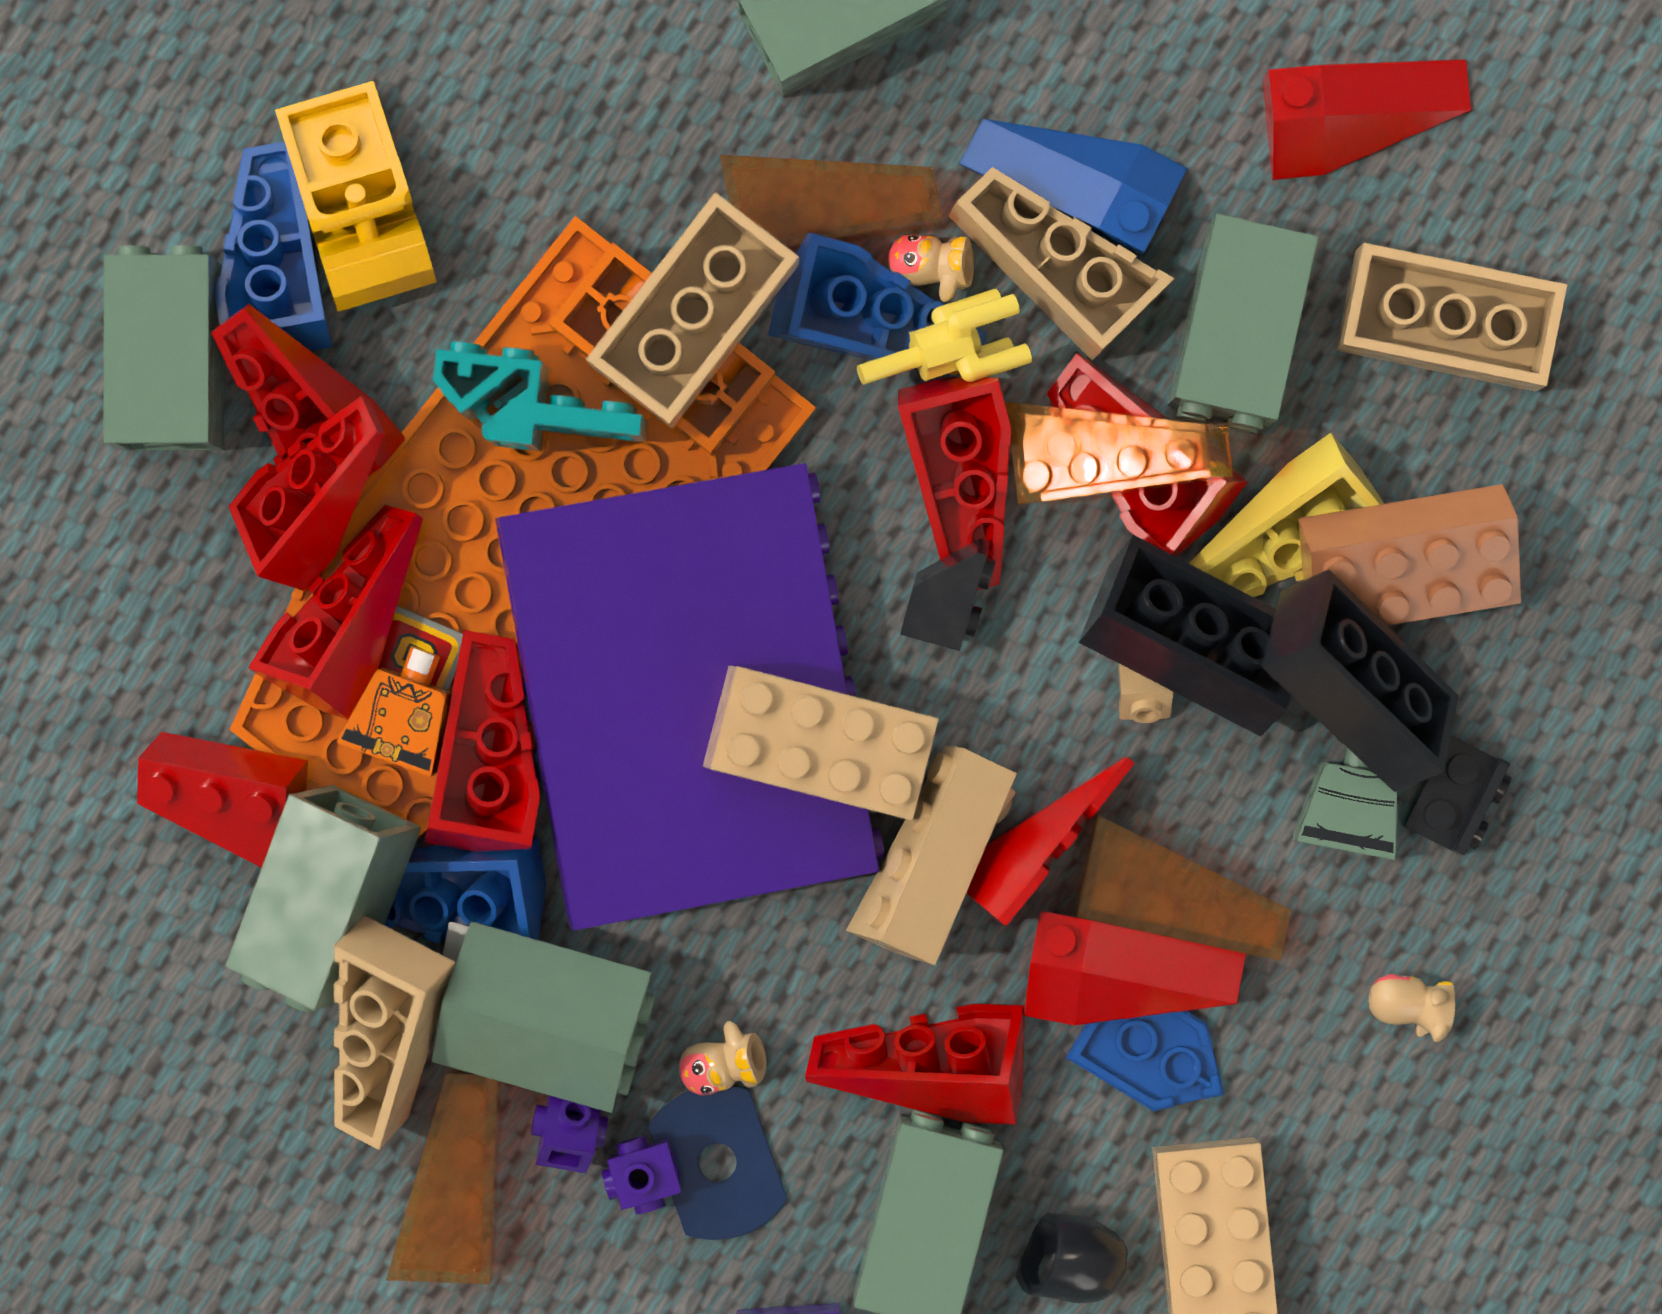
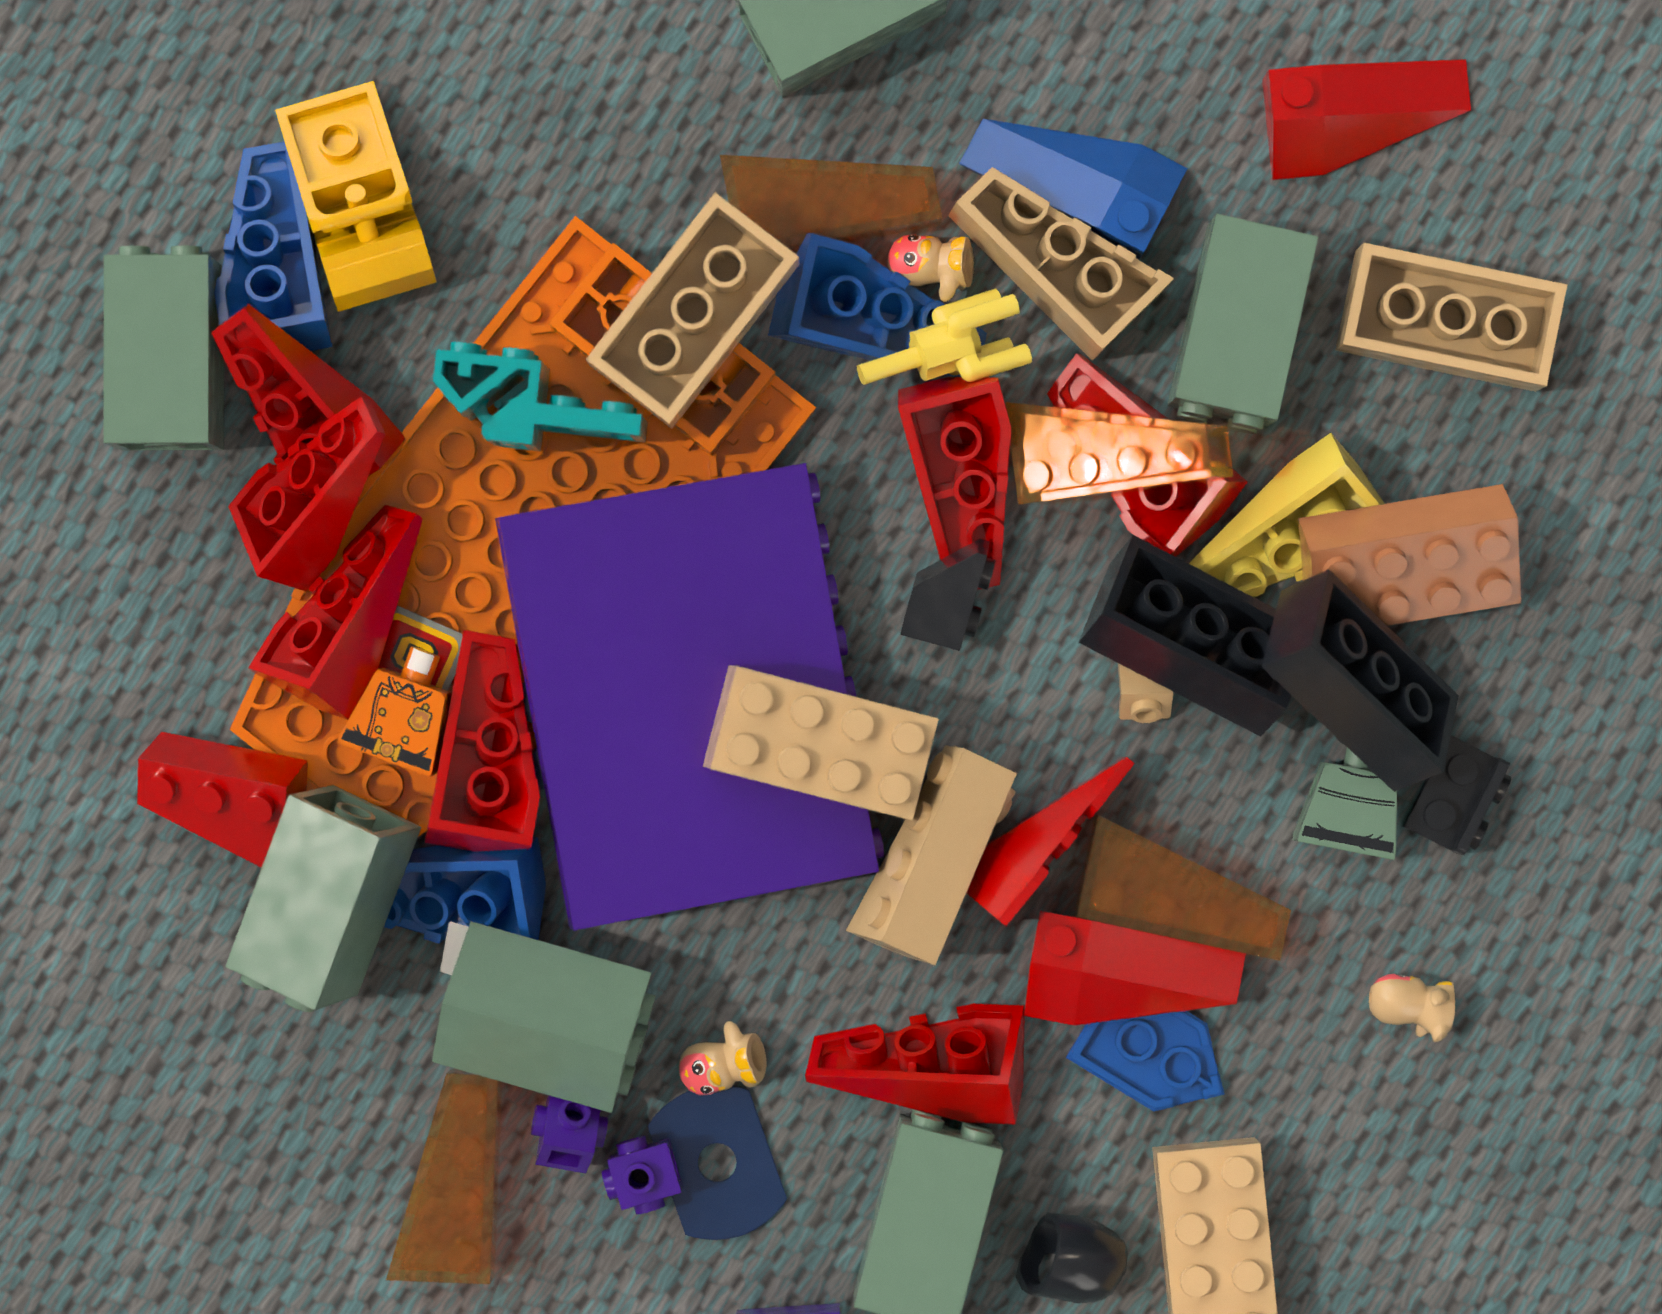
tan wedge [334,916,455,1150] -> none

